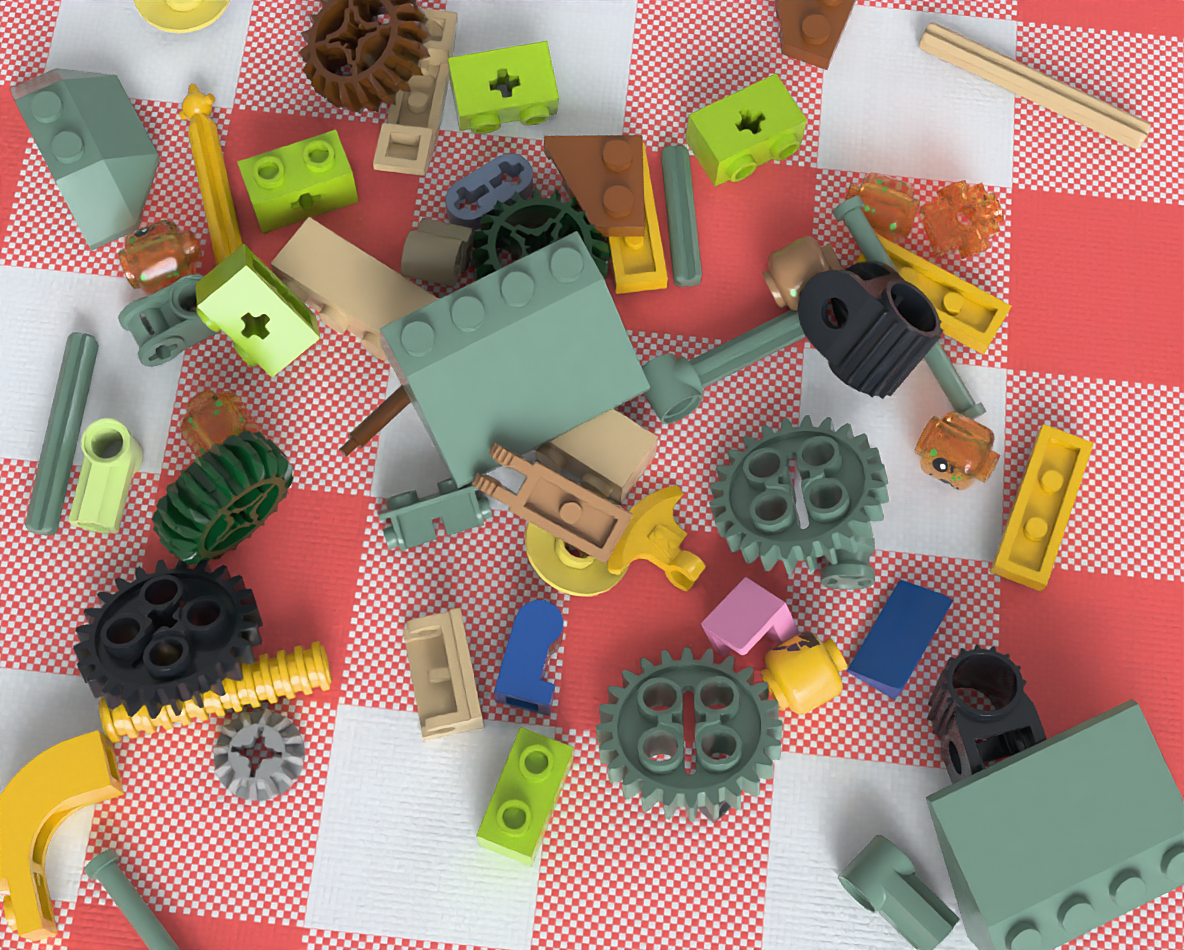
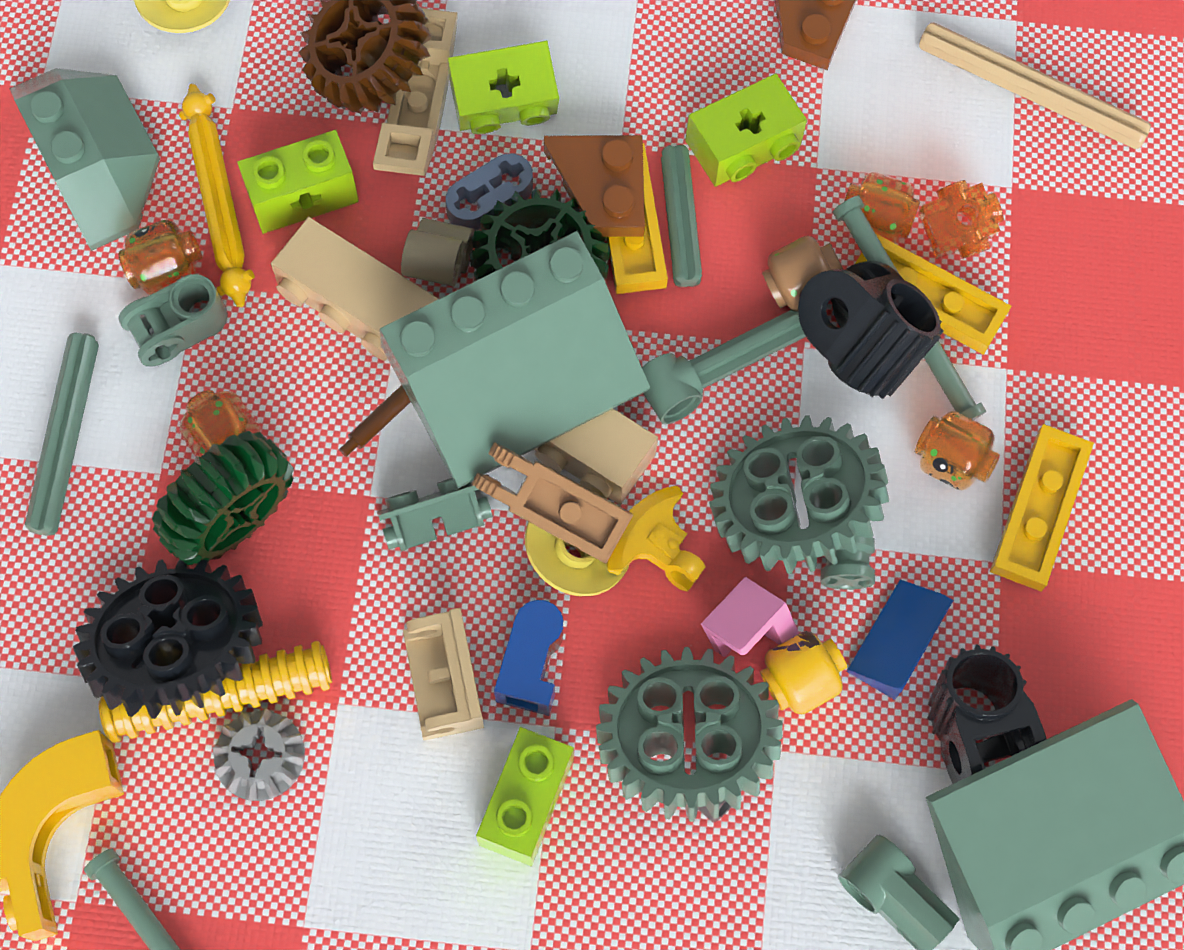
yellowish green piece [68,418,143,534] -> none
brick [196,244,320,377] -> none

